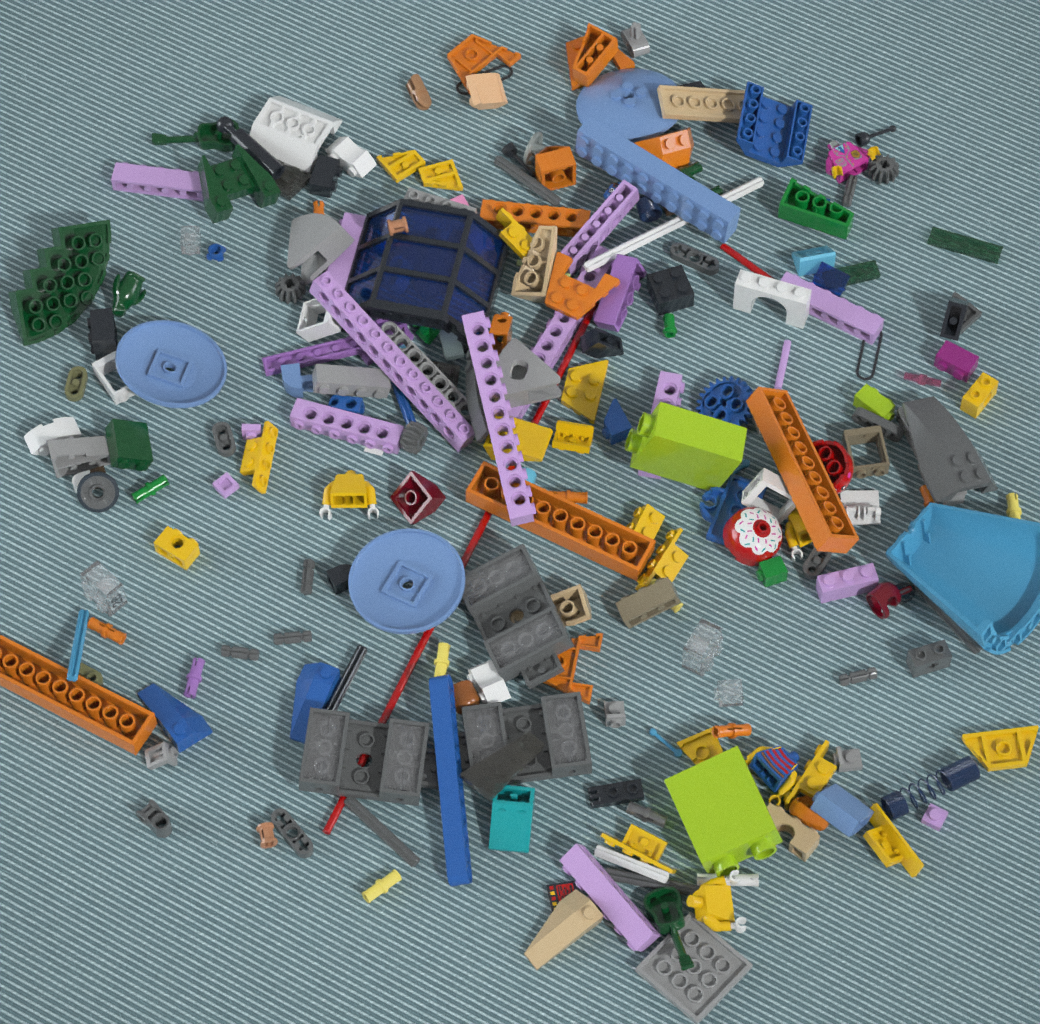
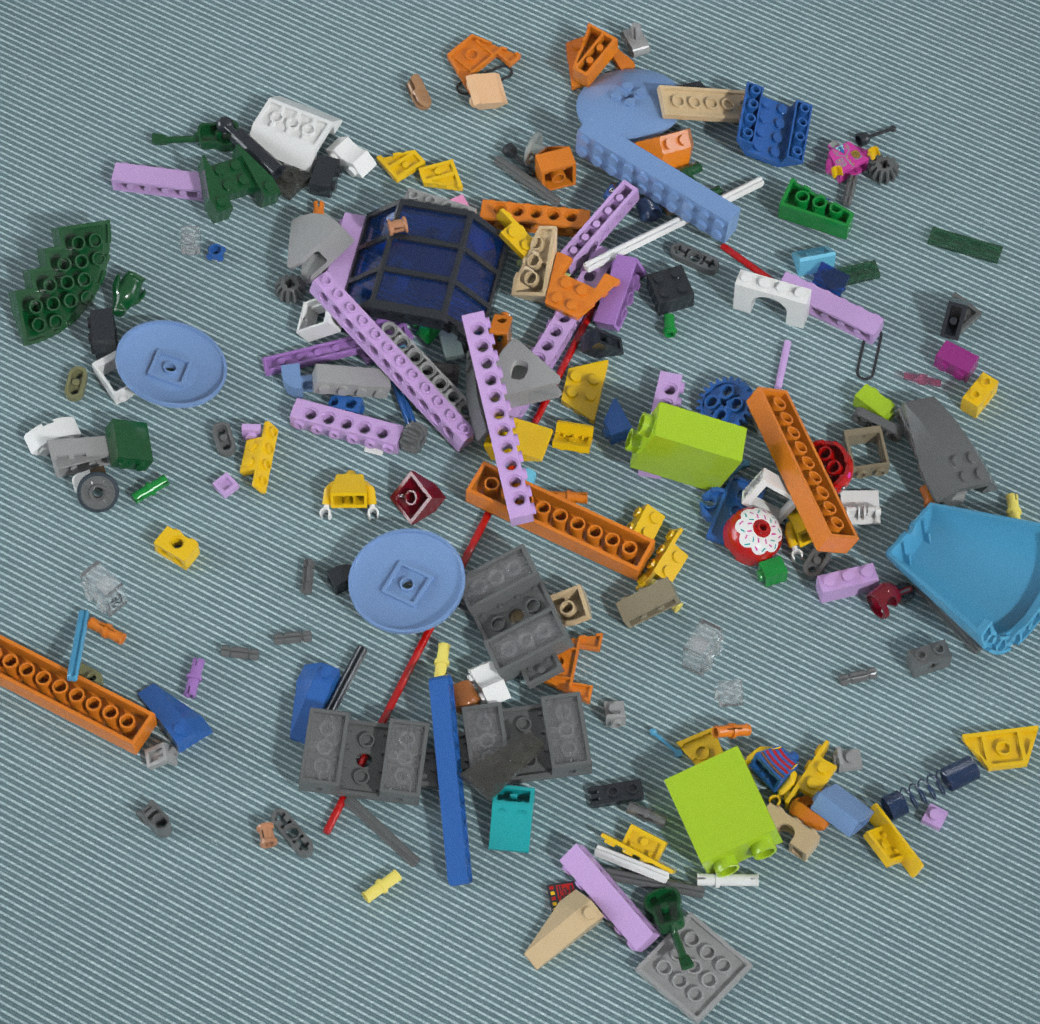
yellow torso [686,870,747,933] -> none

